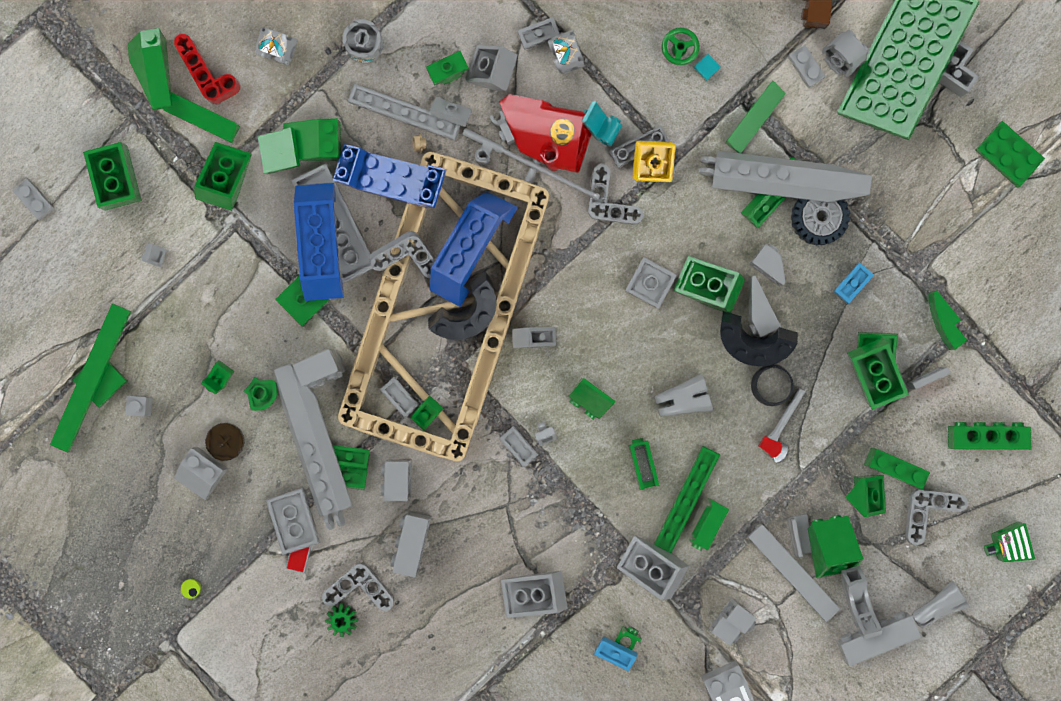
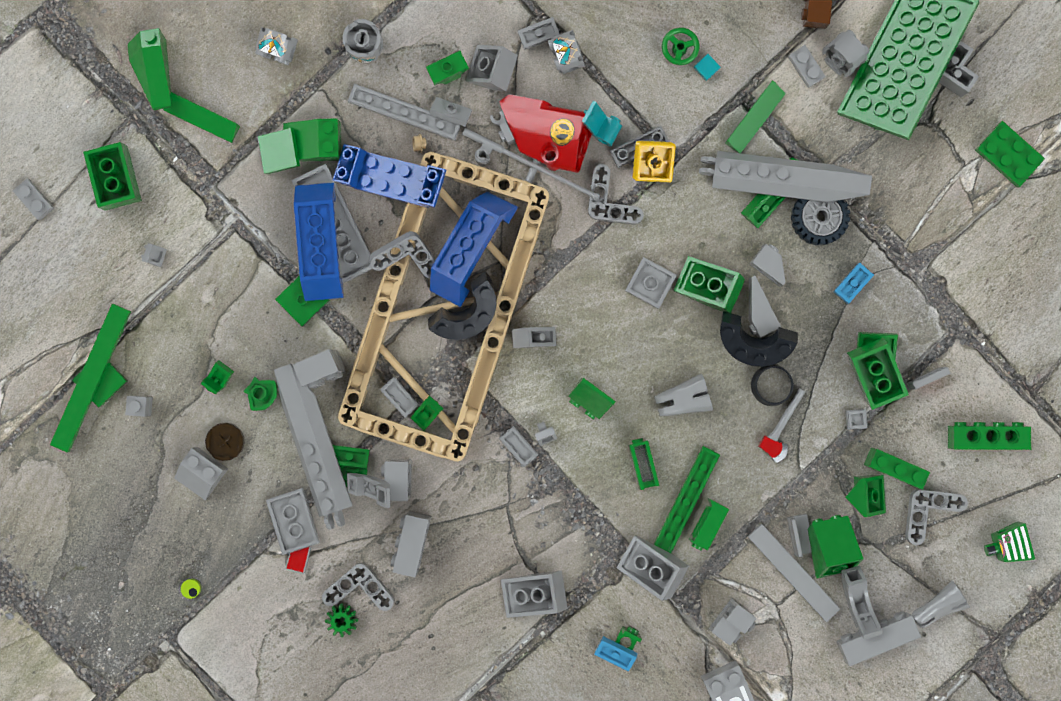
red beam [174,34,240,105] -> none
green slope [194,142,252,211] -> none
green slope [928,290,967,350] -> none
none -> light grey slope [347,473,390,508]
none -> light grey tile [845,409,868,430]

